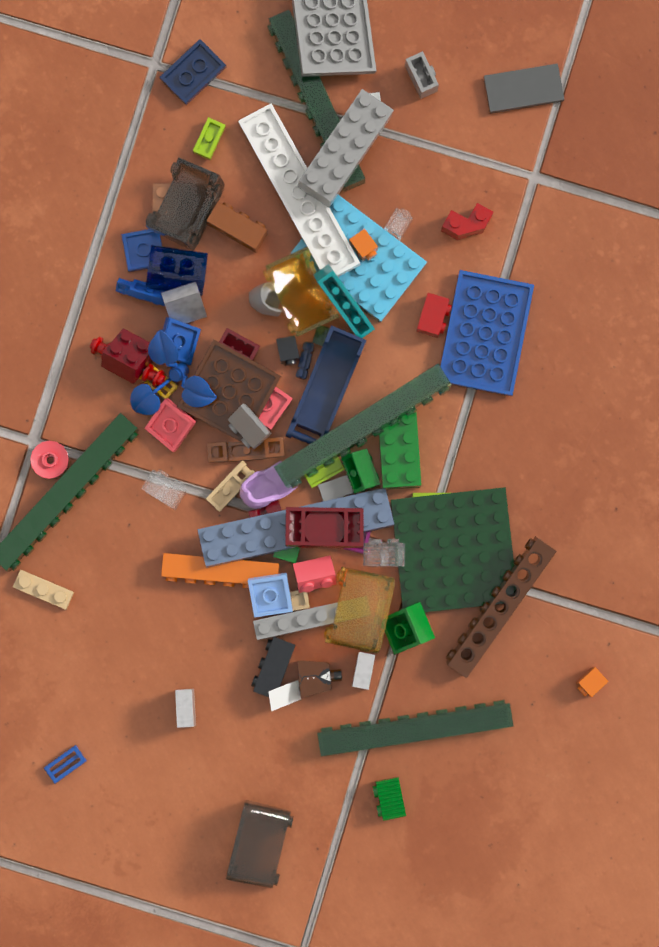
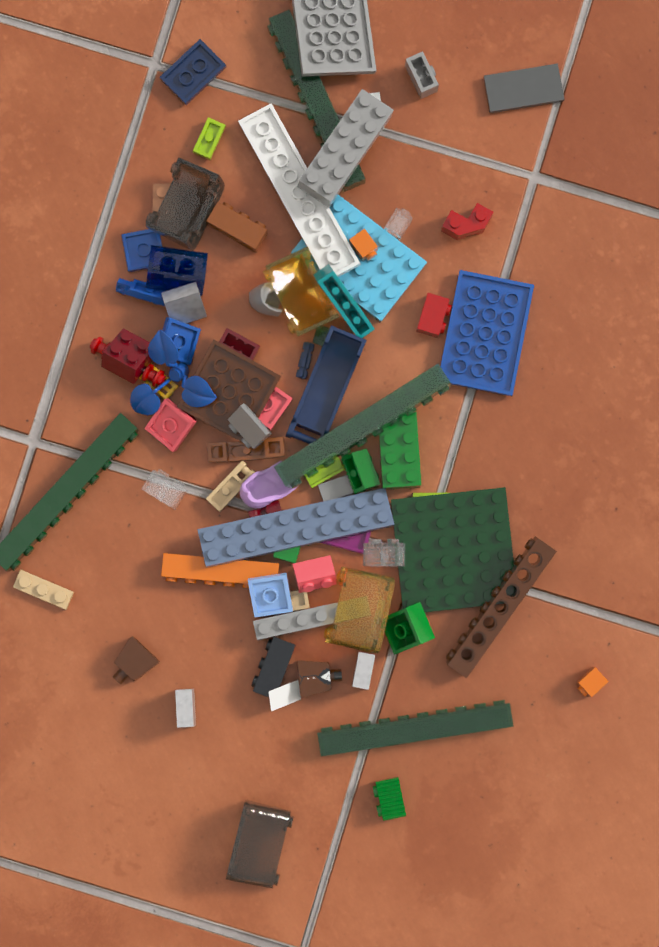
coral dish [30,441,69,479] -> none
blue tile [44,745,87,784] -> none
black brick [276,335,300,366] -> none
dark red slope [285,507,364,549] -> none
none -> reddish brown torso [113,636,160,684]

